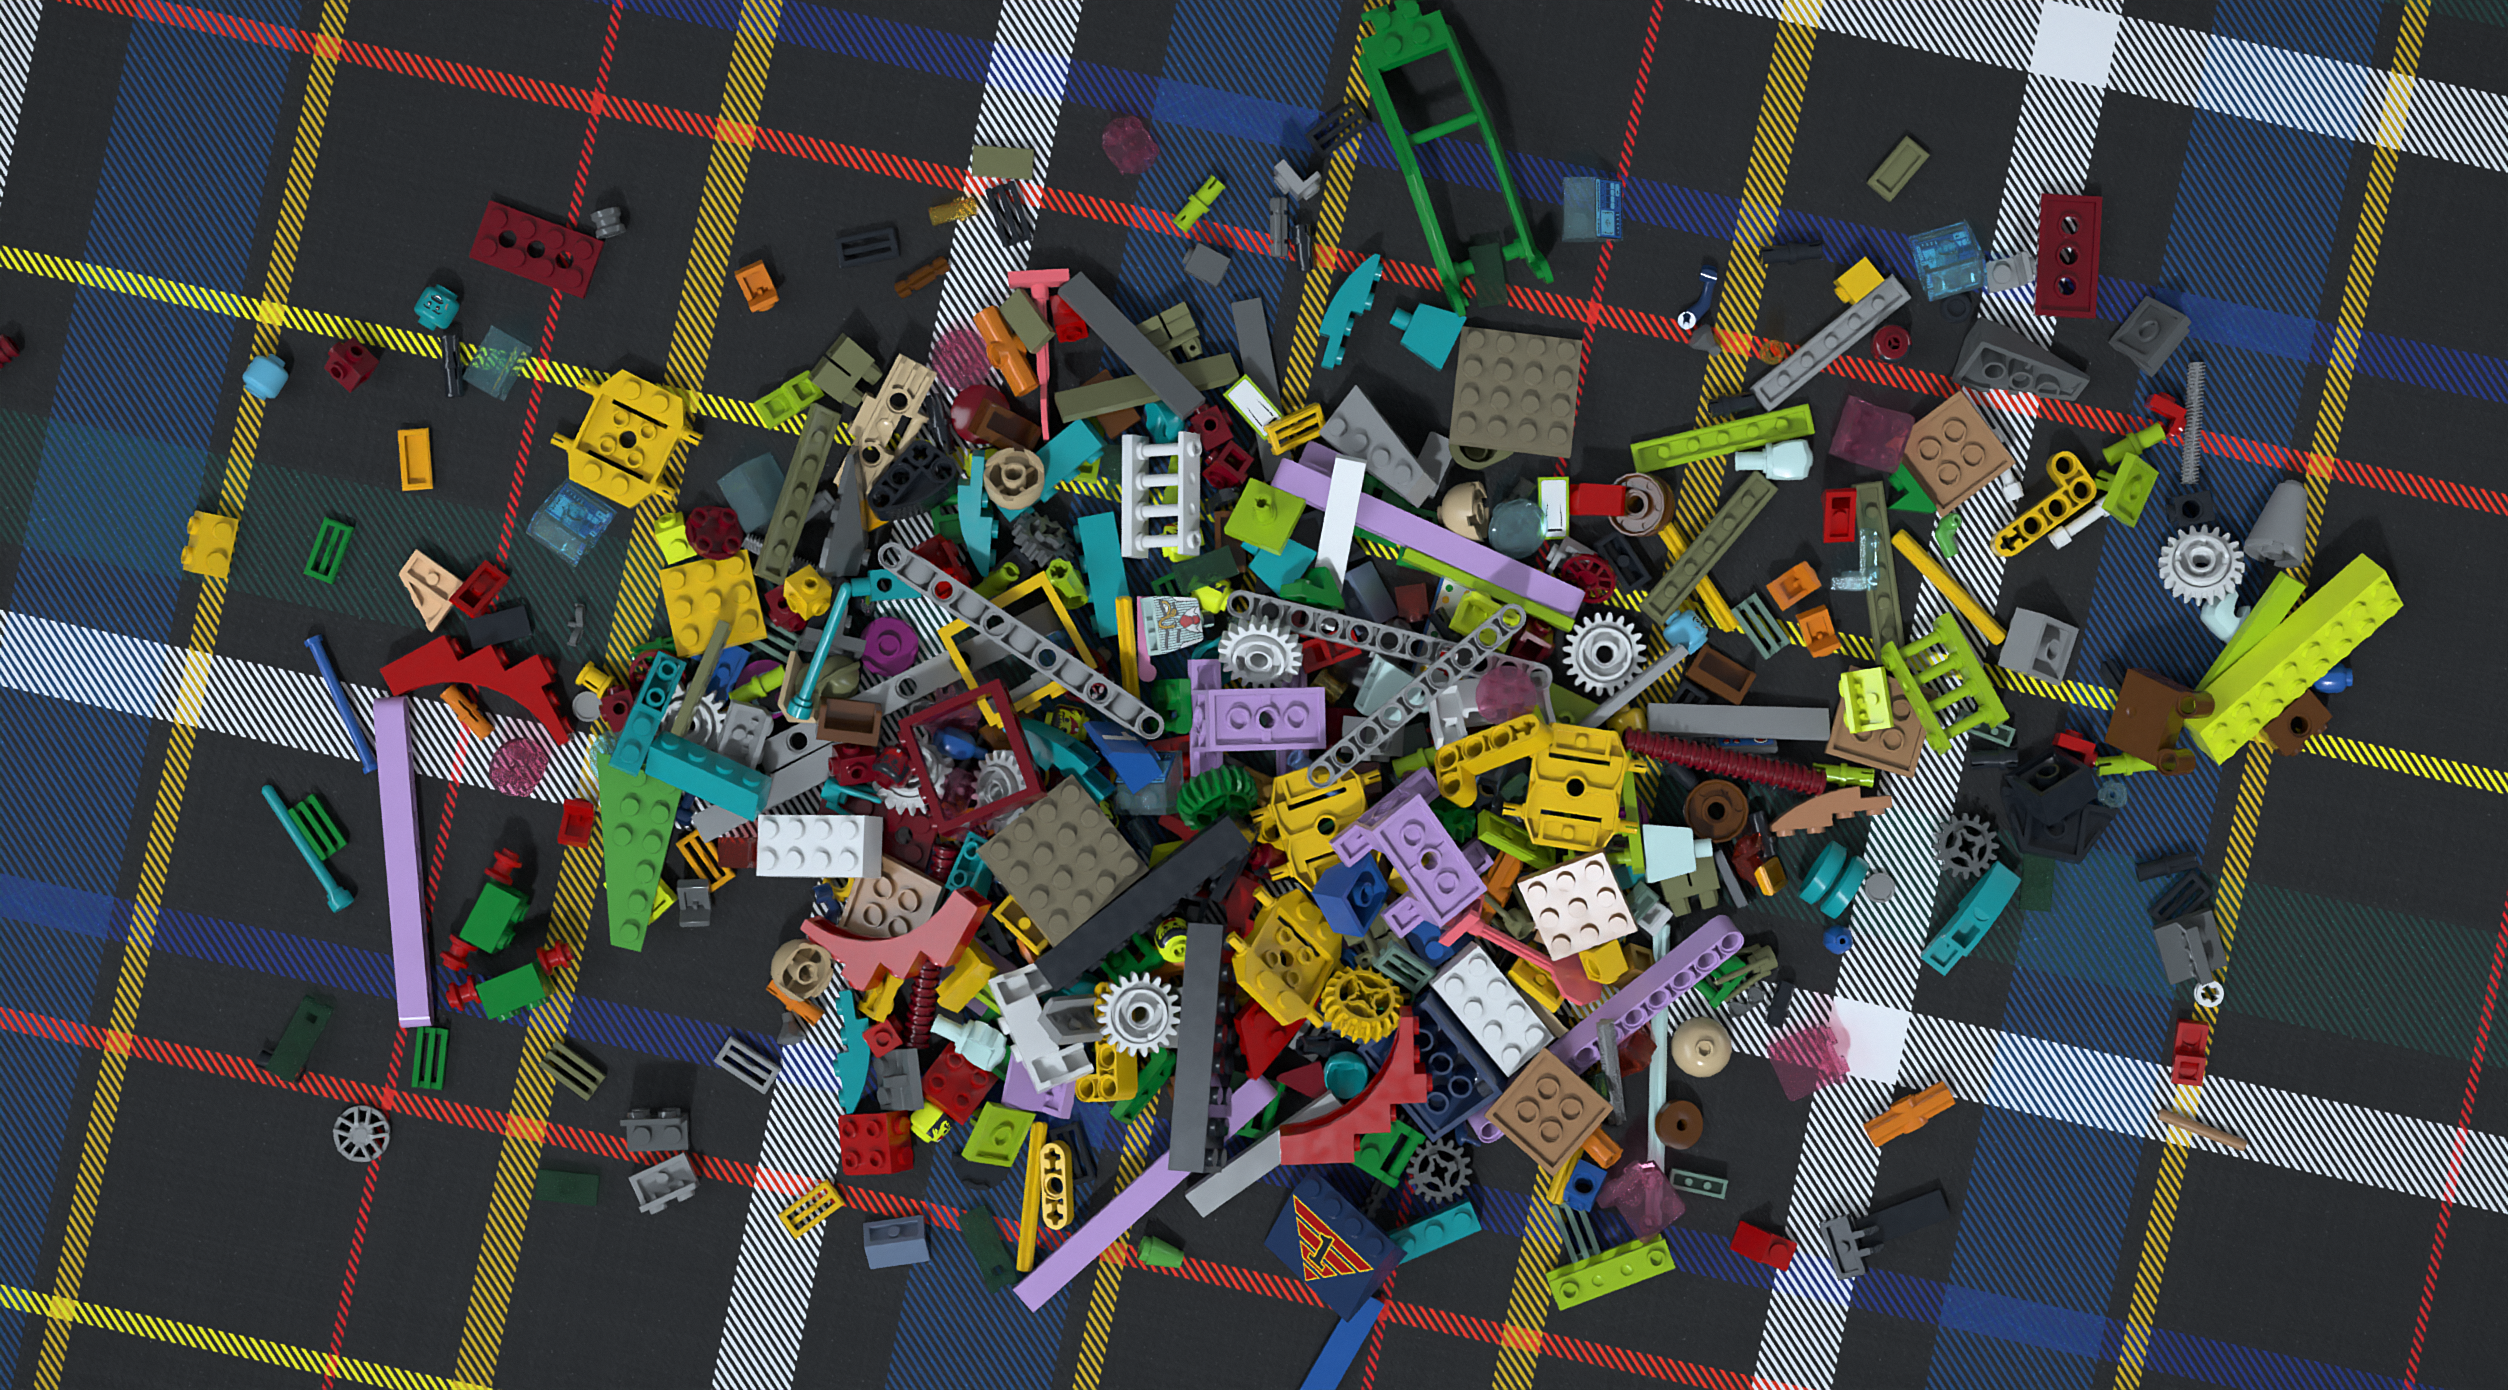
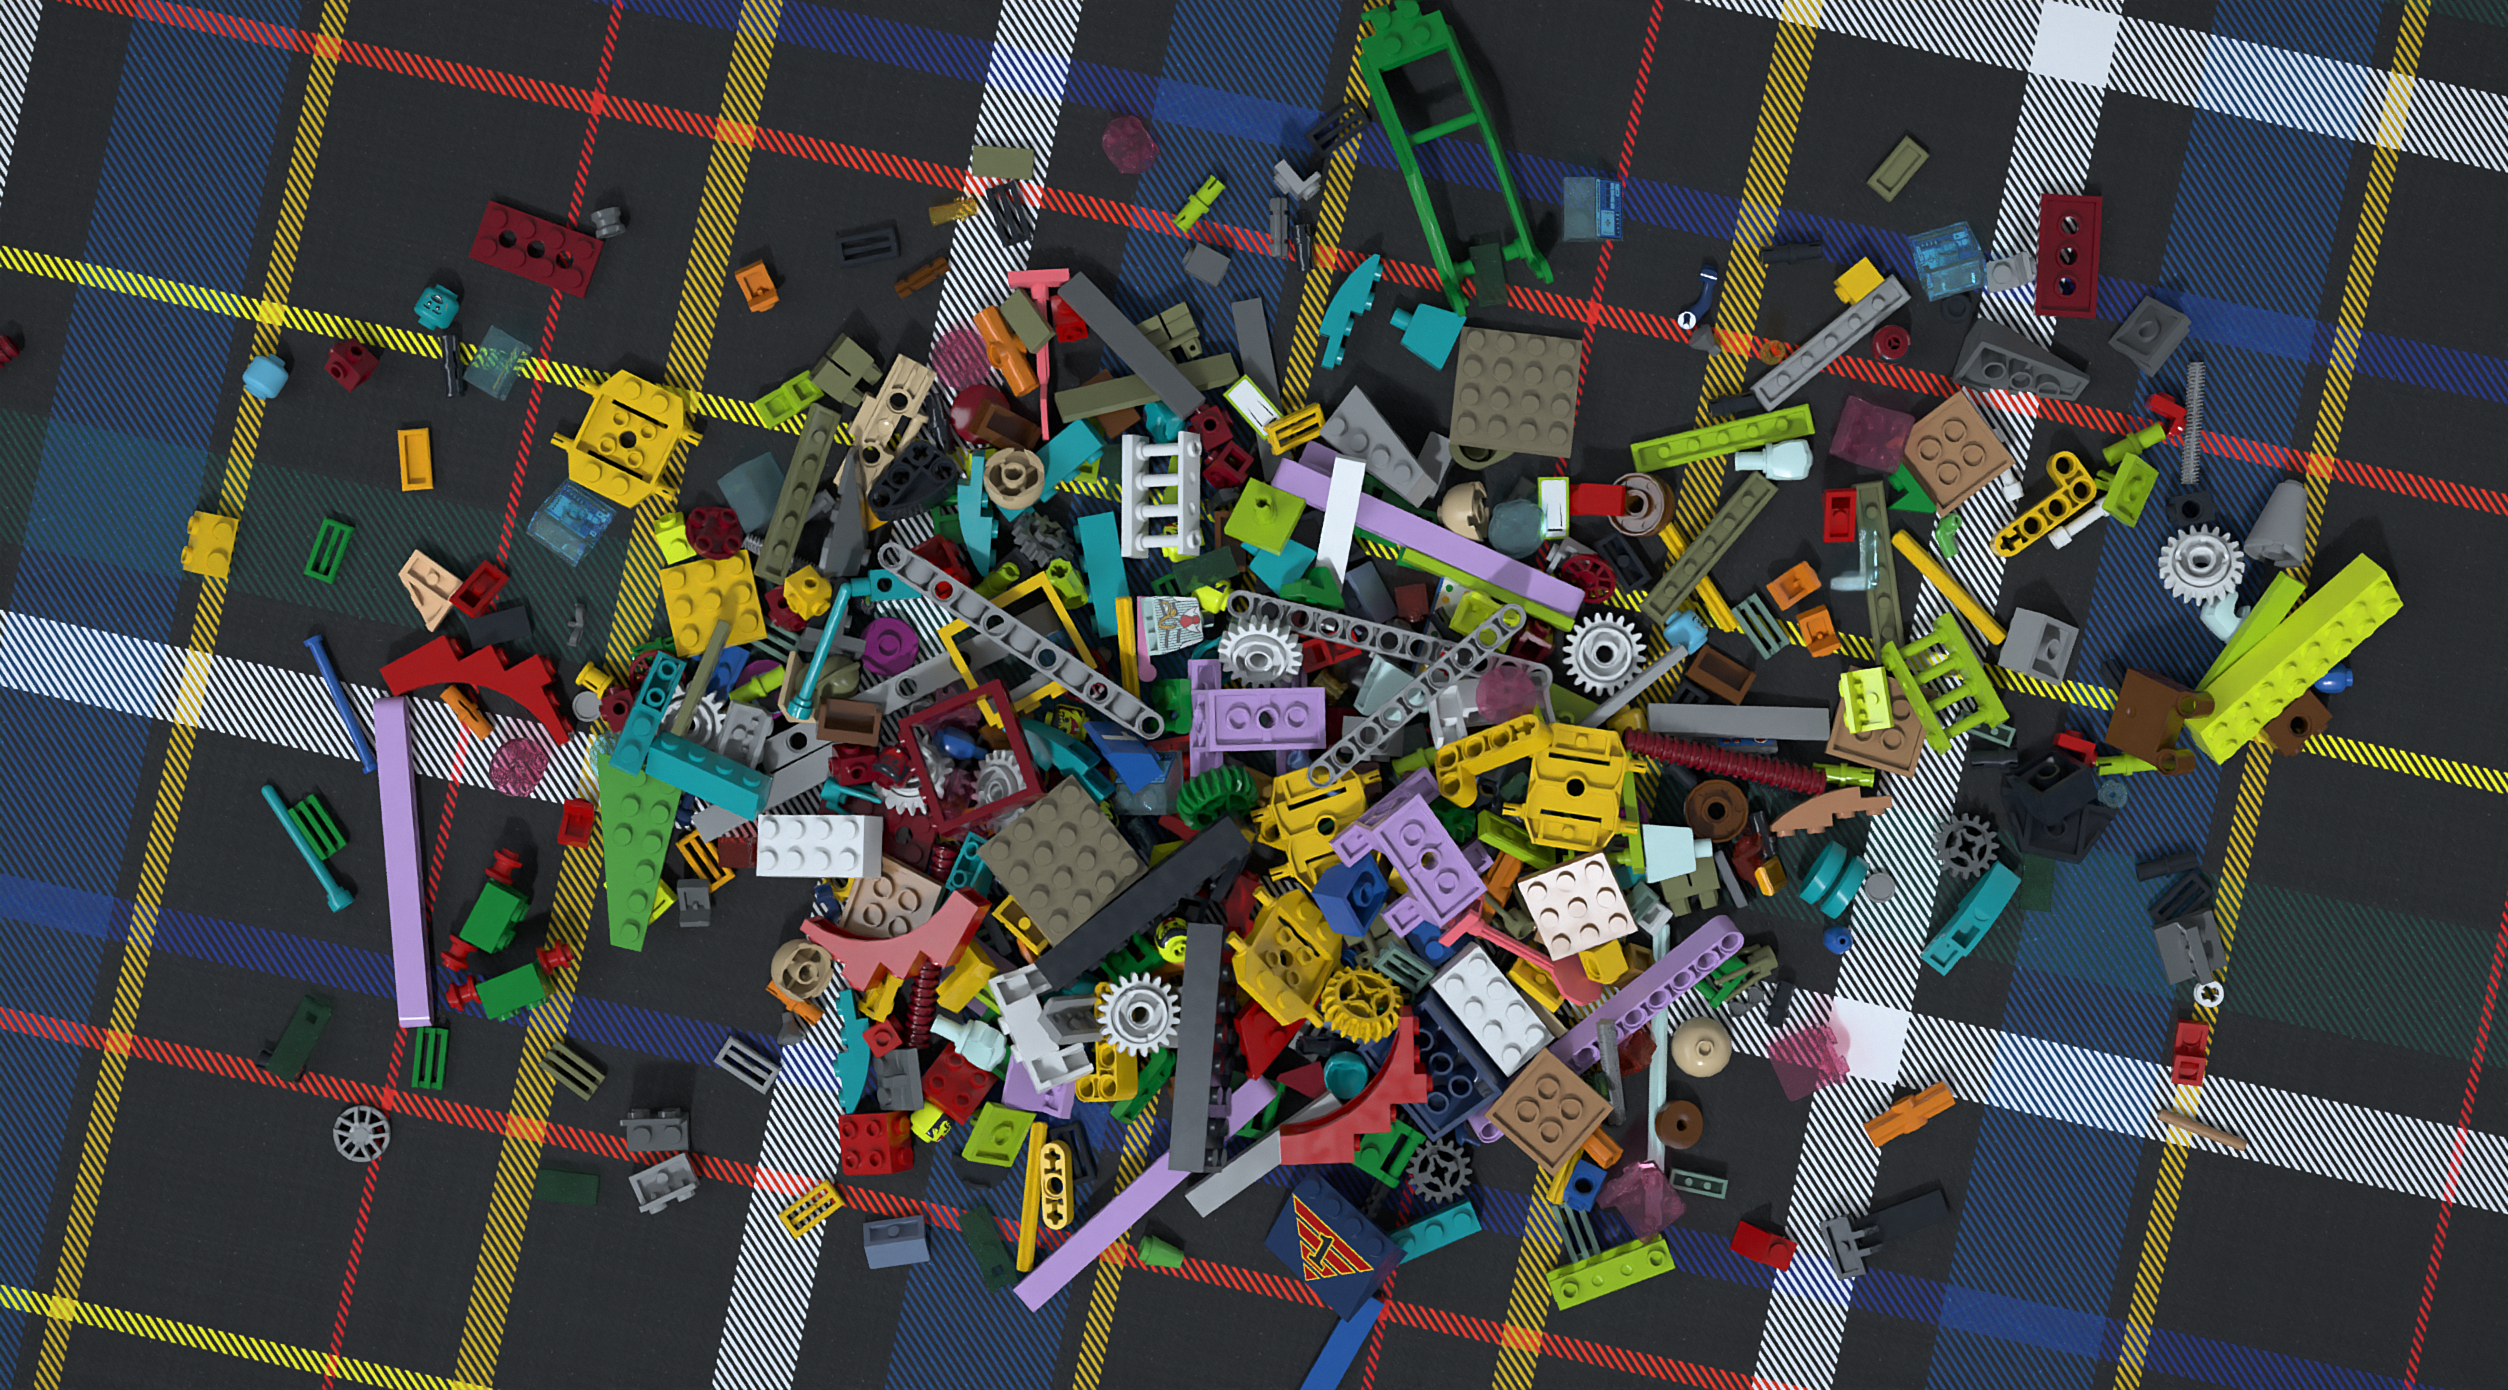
dark red head [1248,840,1289,881] -> none

